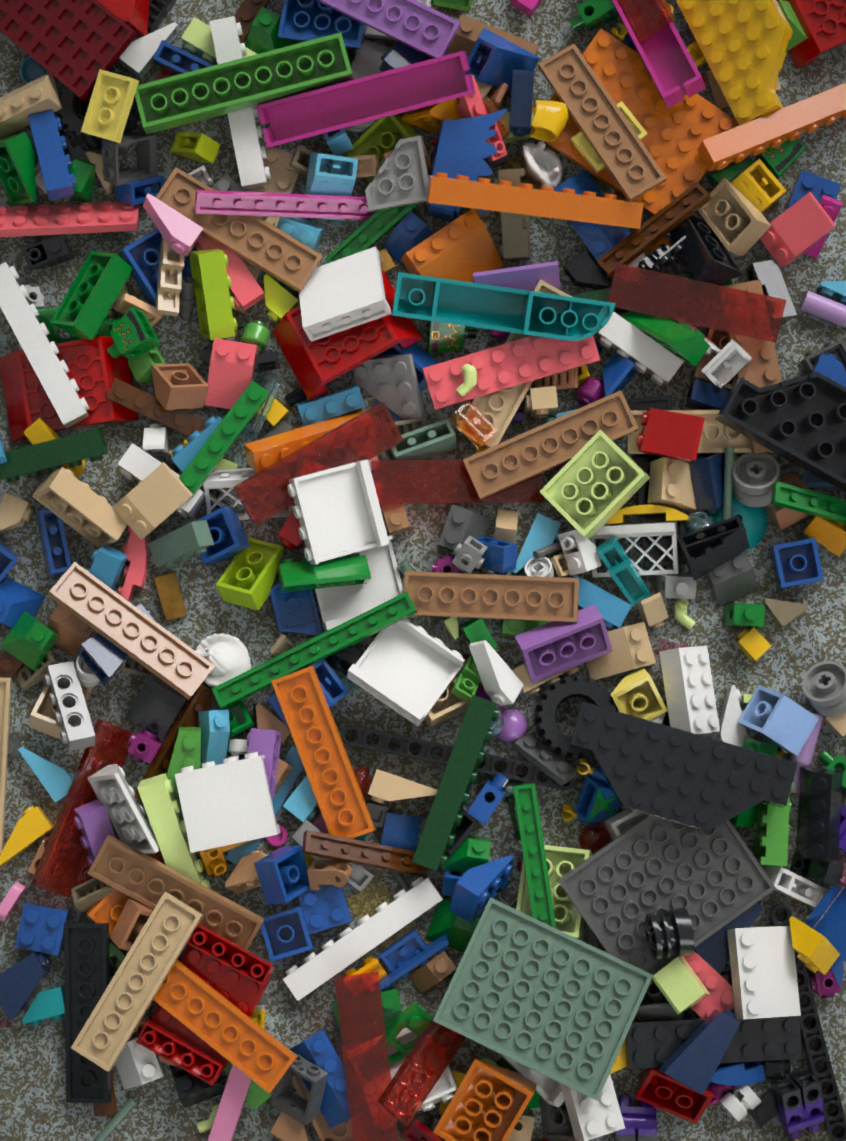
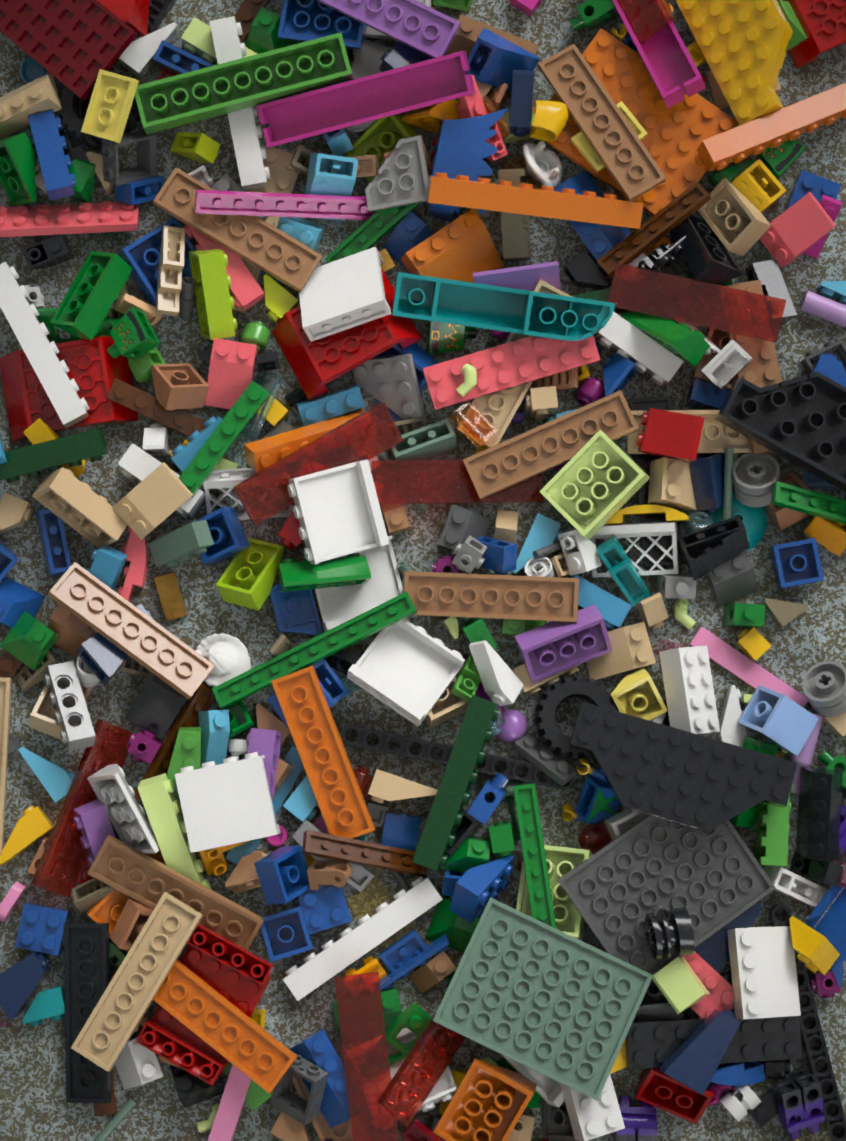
bright pink slope [143,193,203,256] -> none
none -> green brick [489,820,516,856]
none -> bright pink tile [689,626,808,708]

